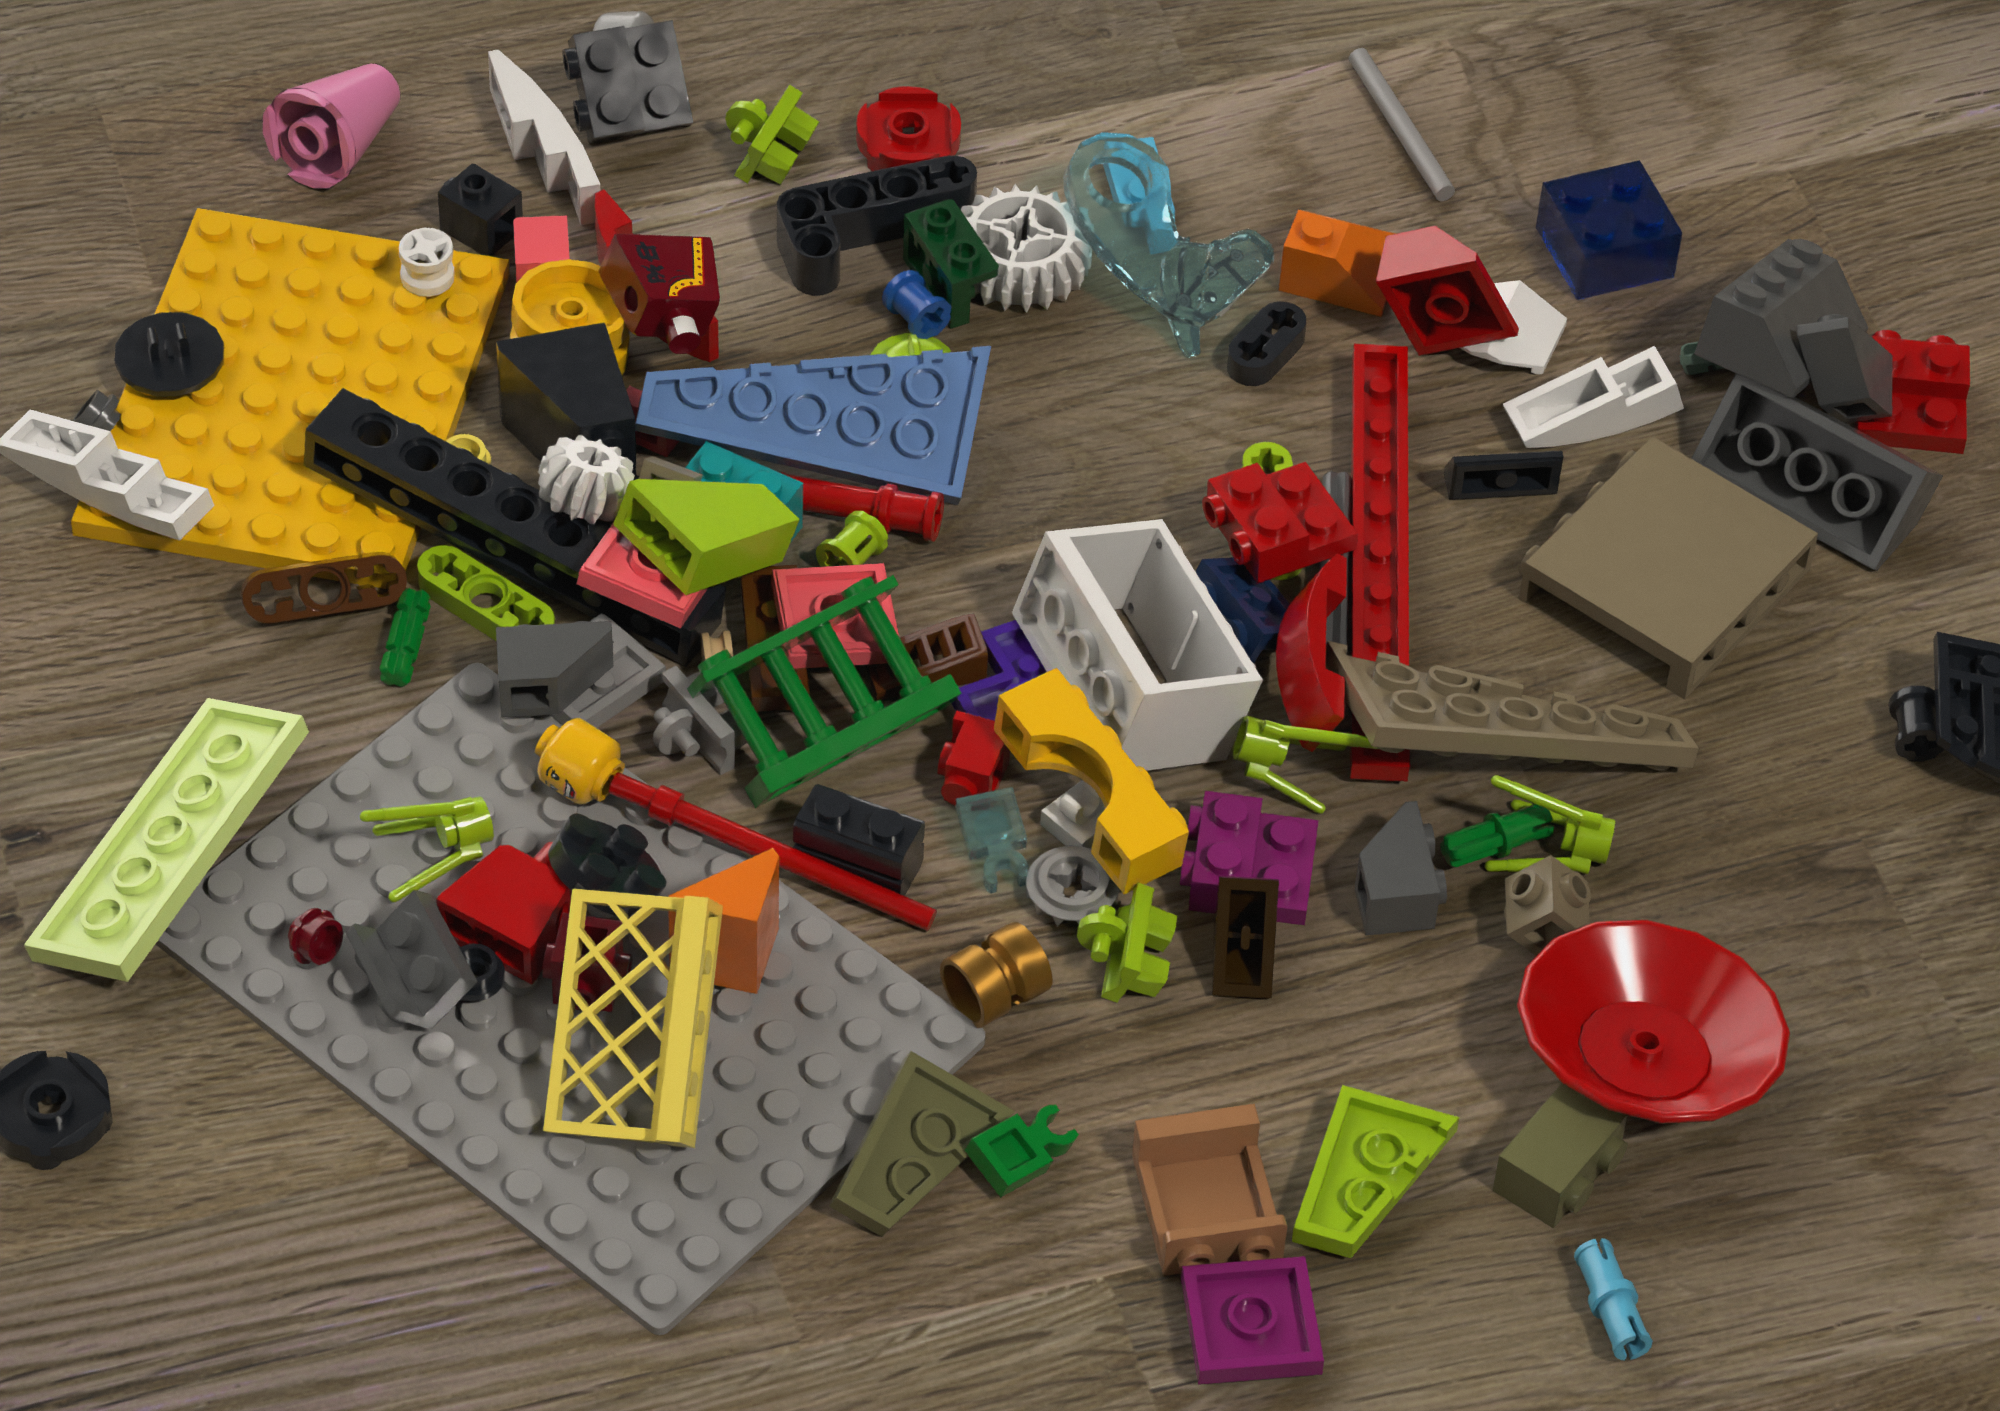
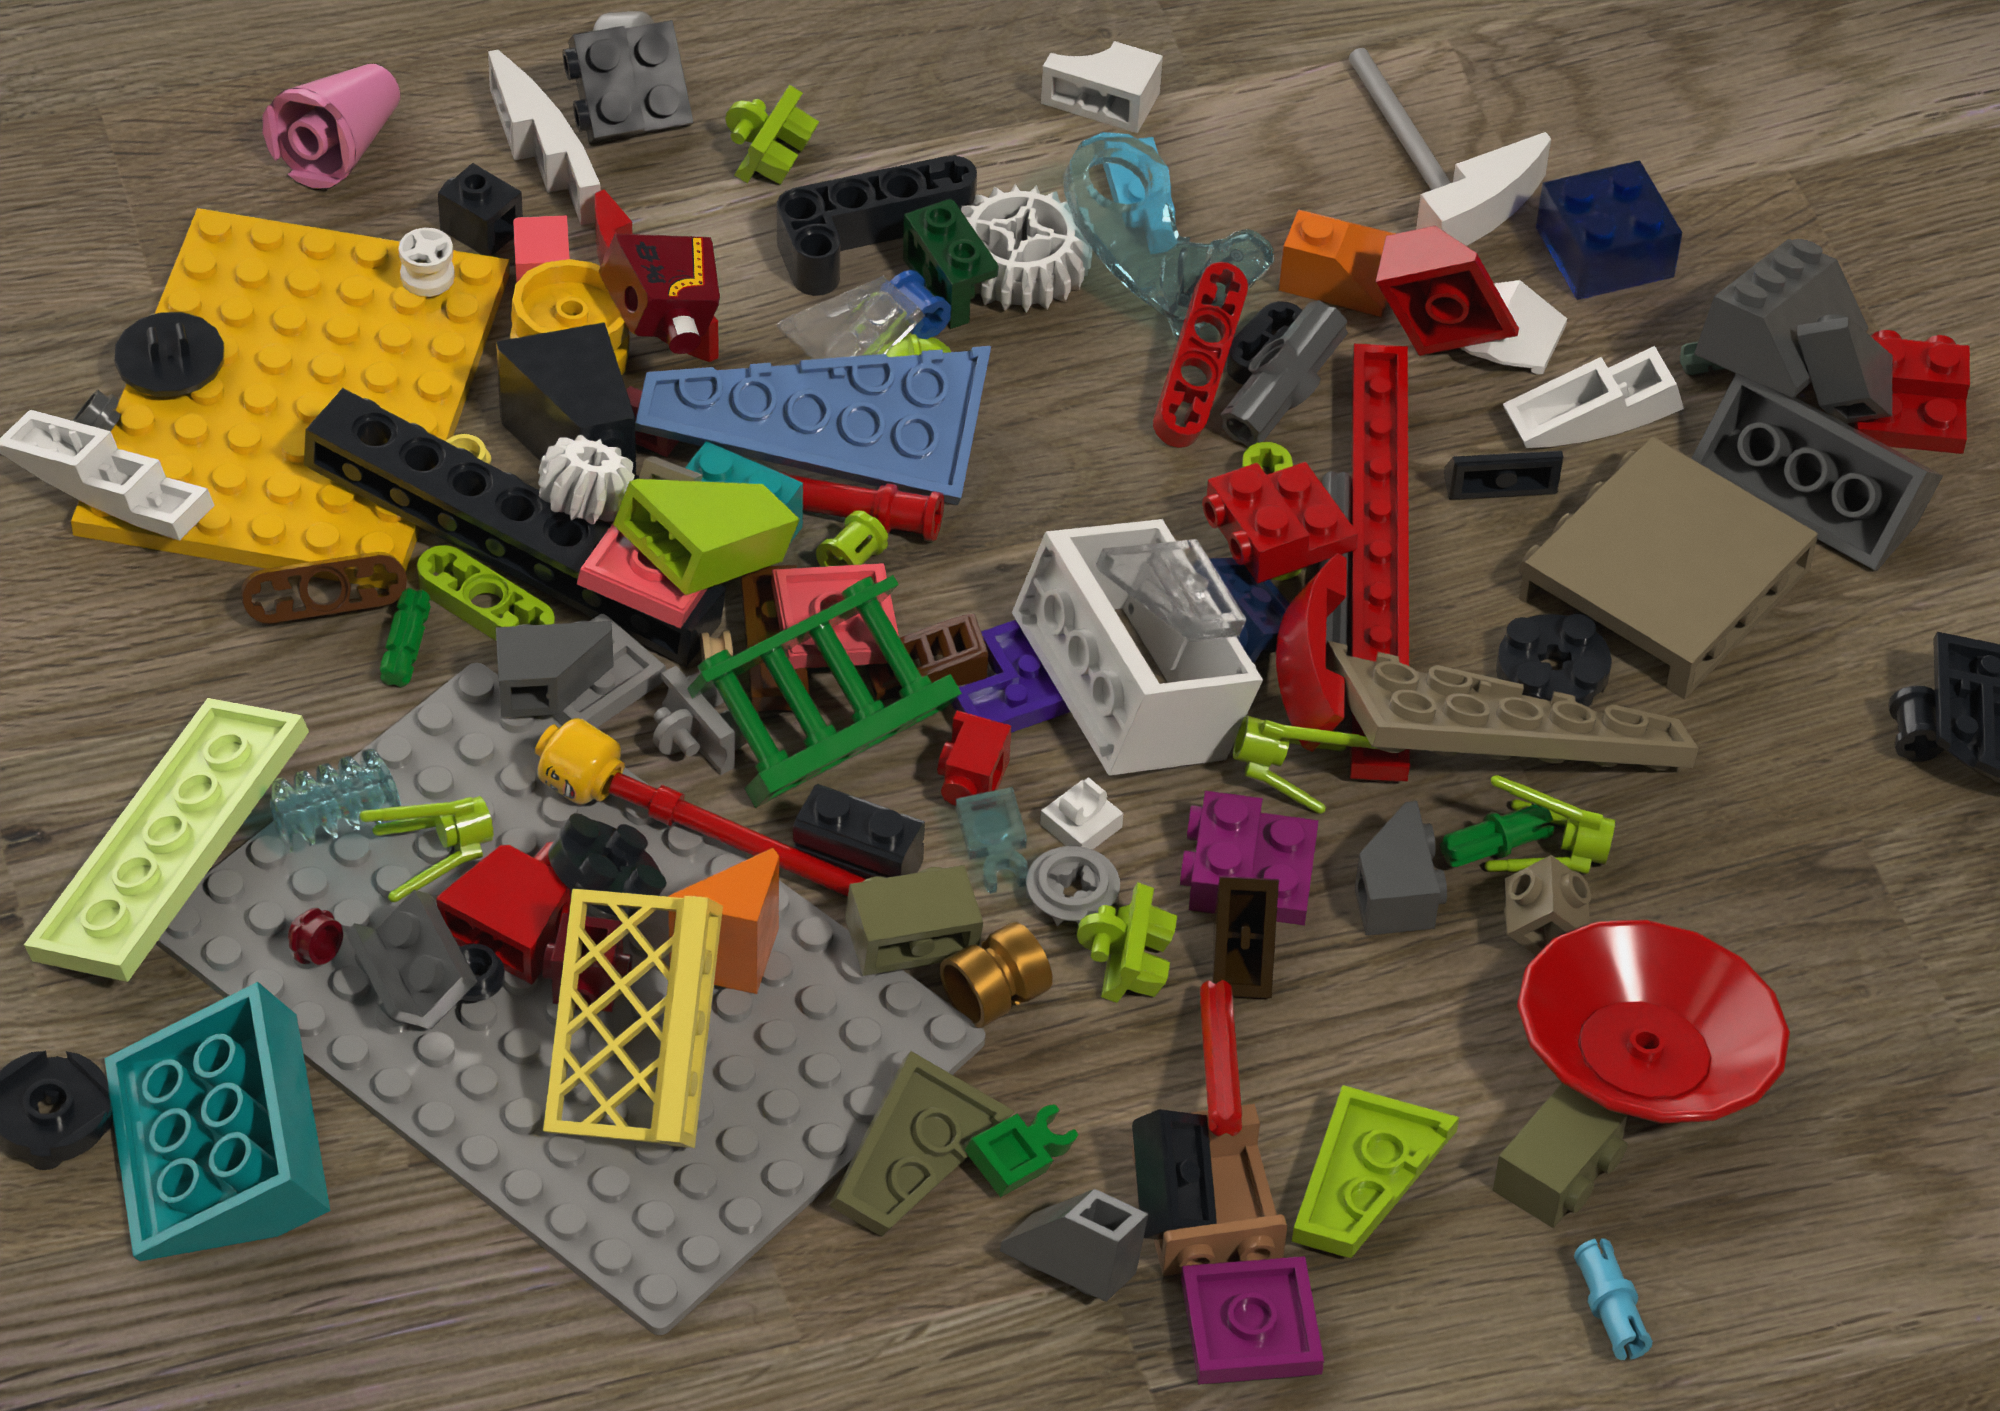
red plate [856,86,961,171] -> none
yellow arch [994,668,1189,895] -> none
none -> teal slope [105,982,331,1261]
none -> clear light blue piece [270,748,401,853]
none -> clear wing [776,276,925,359]
none -> olive brick [845,865,983,976]
none -> dark grey slope [1000,1189,1148,1302]
none -> white arch [1041,41,1163,133]
none -> clear wing [1096,539,1246,641]
none -> black slope [1132,1109,1217,1240]
none -> red beam [1153,262,1248,448]
none -> red axle [1200,980,1242,1137]
none -> dark grey piece [1220,300,1348,447]
none -> white slope [1416,132,1551,246]
none -> black plate [1496,614,1612,707]

